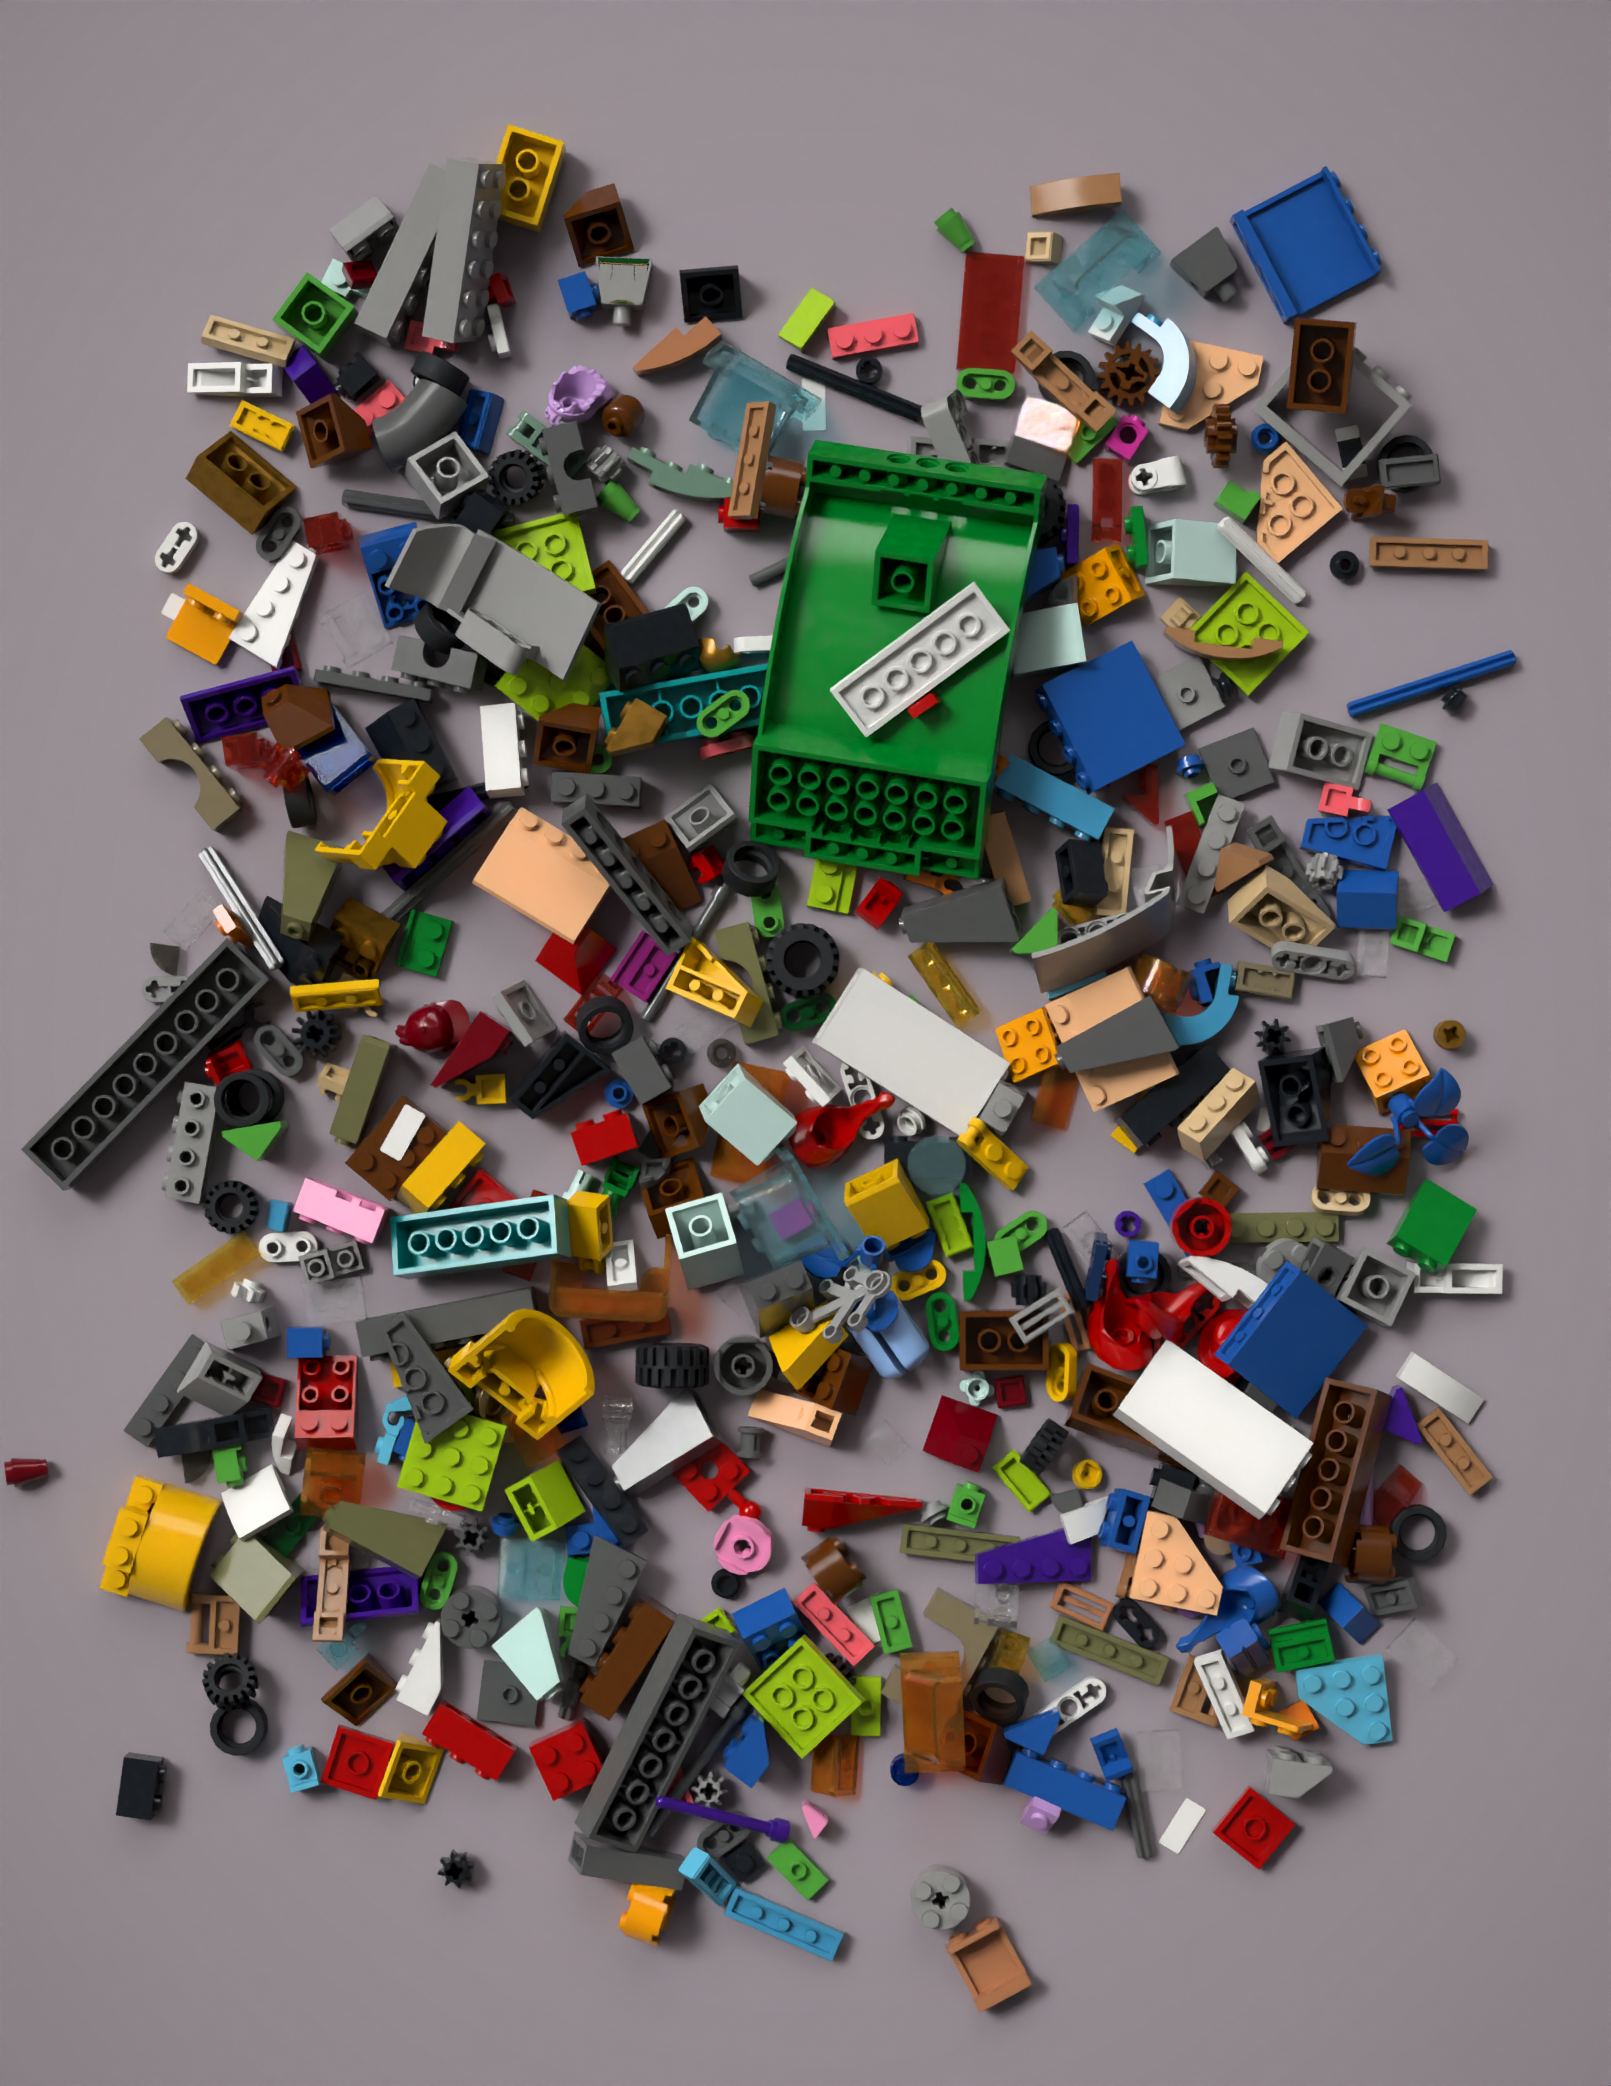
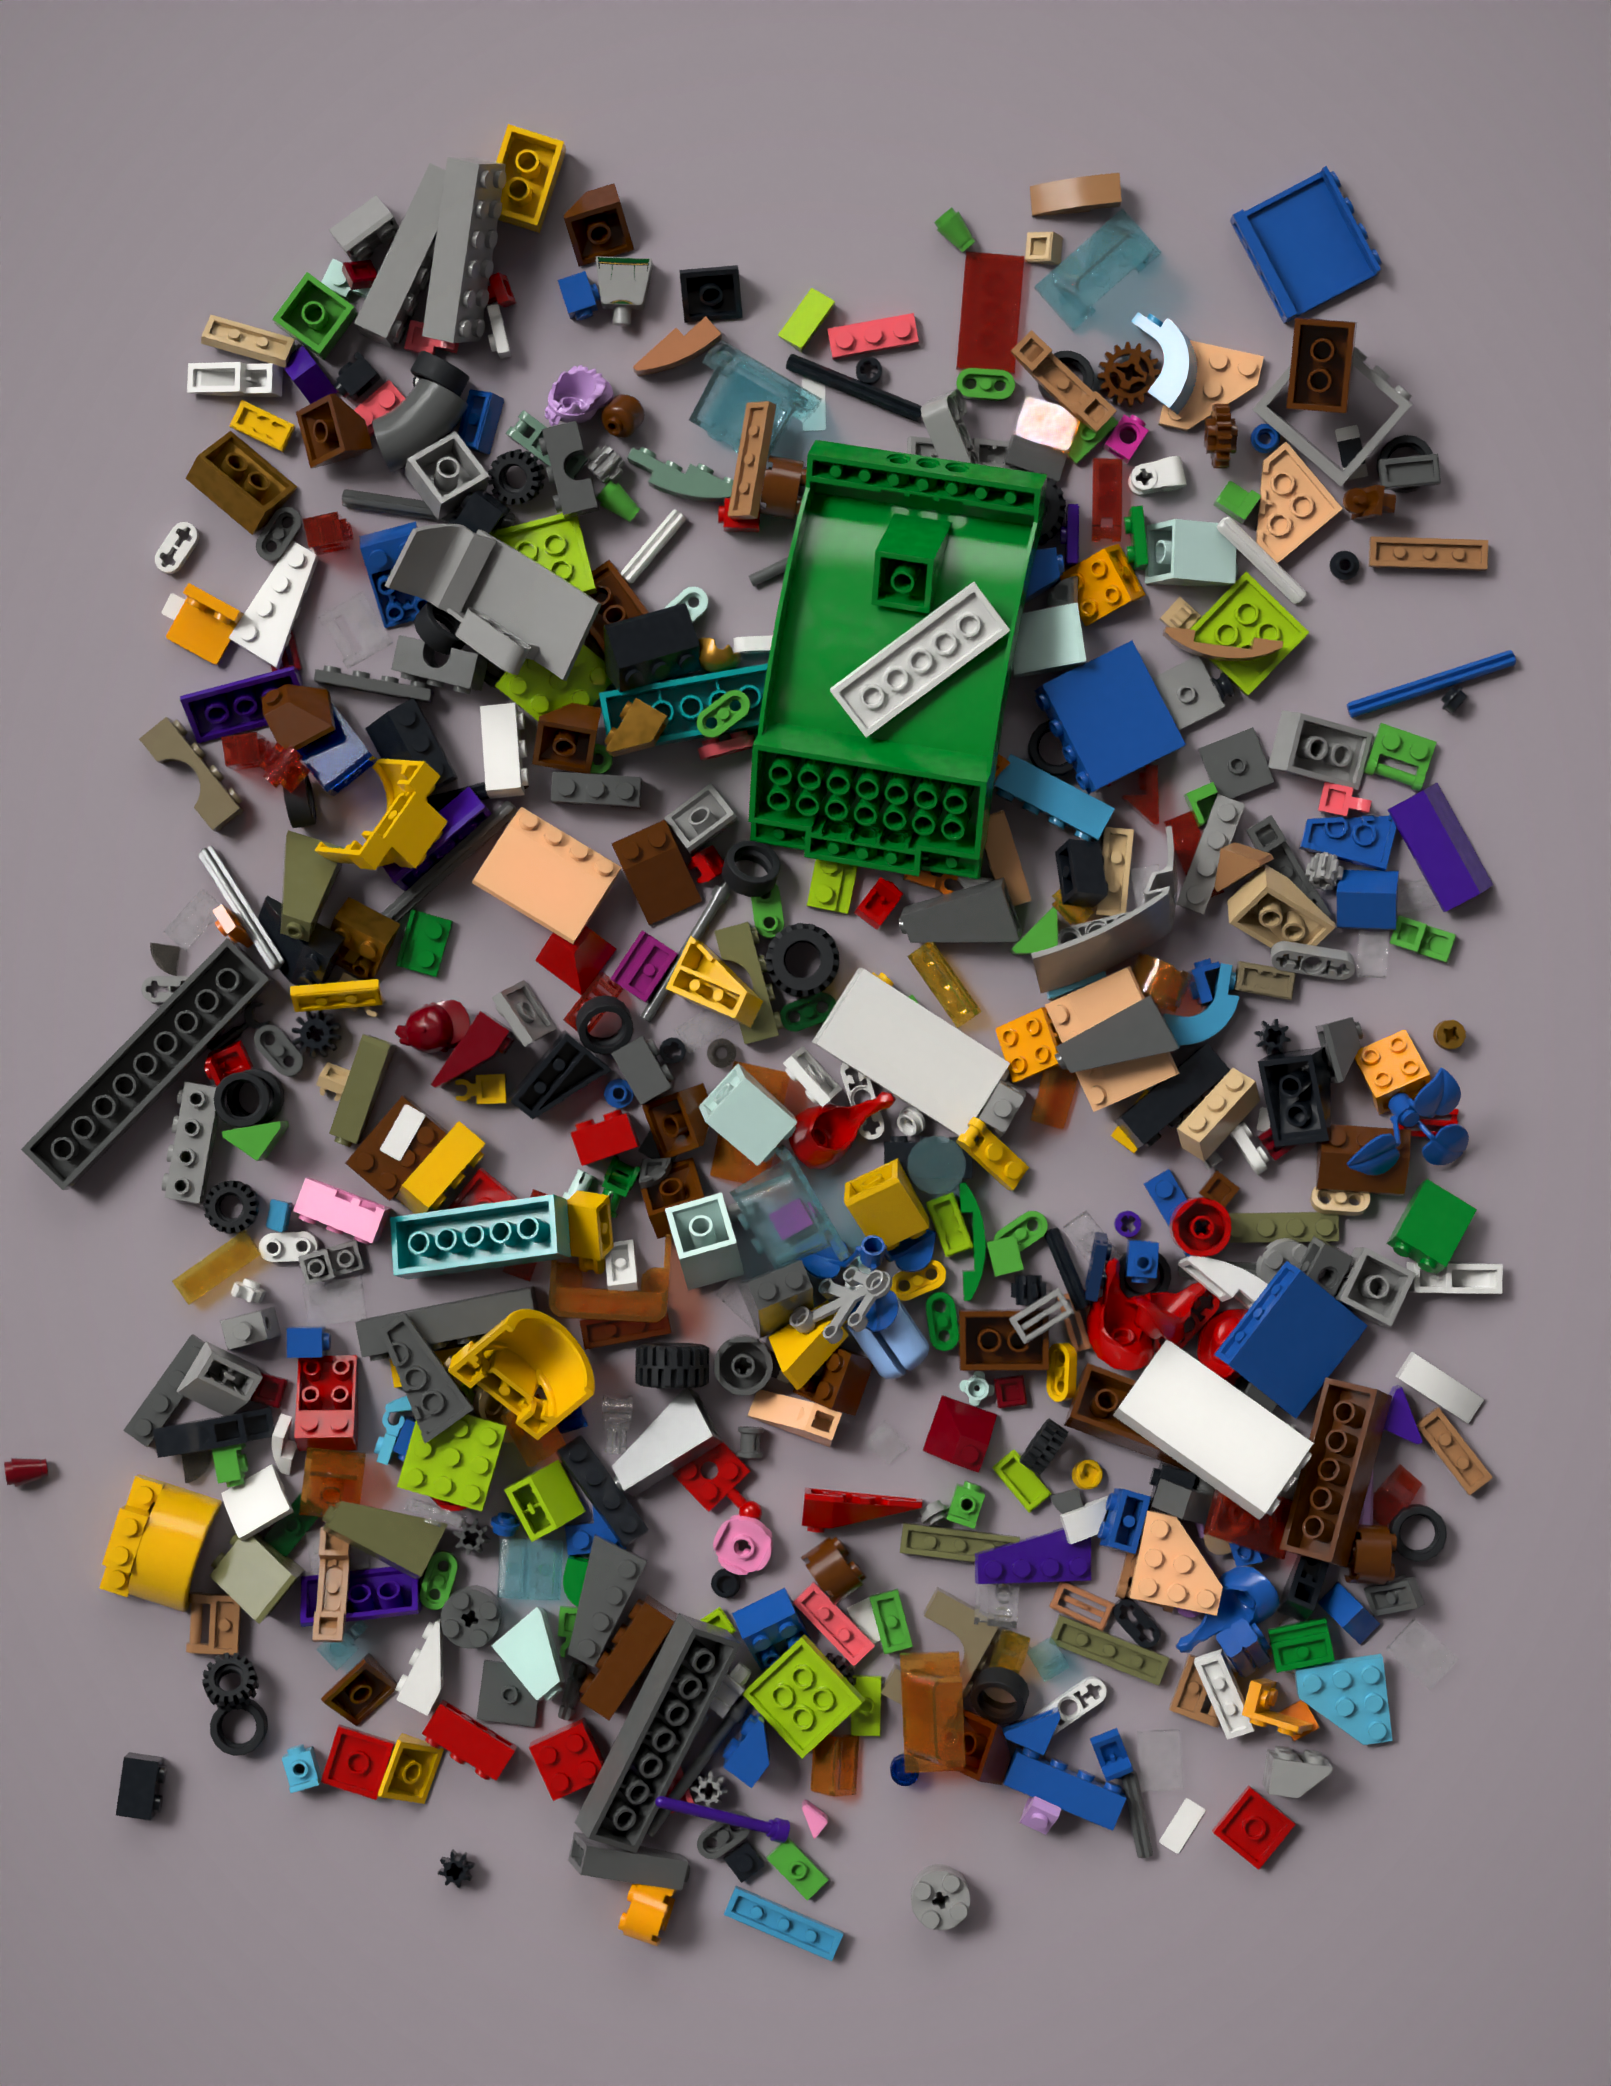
dark grey brick [561,794,692,957] -> none
medium azure slope [678,1847,737,1907] -> none
red tile [908,693,942,719] -> none
nougat panel [945,1916,1032,2013] -> none
white slope [1088,285,1145,346] -> none
dark grey torso [1170,226,1238,303] -> none
blue plate [1176,754,1205,779] -> none

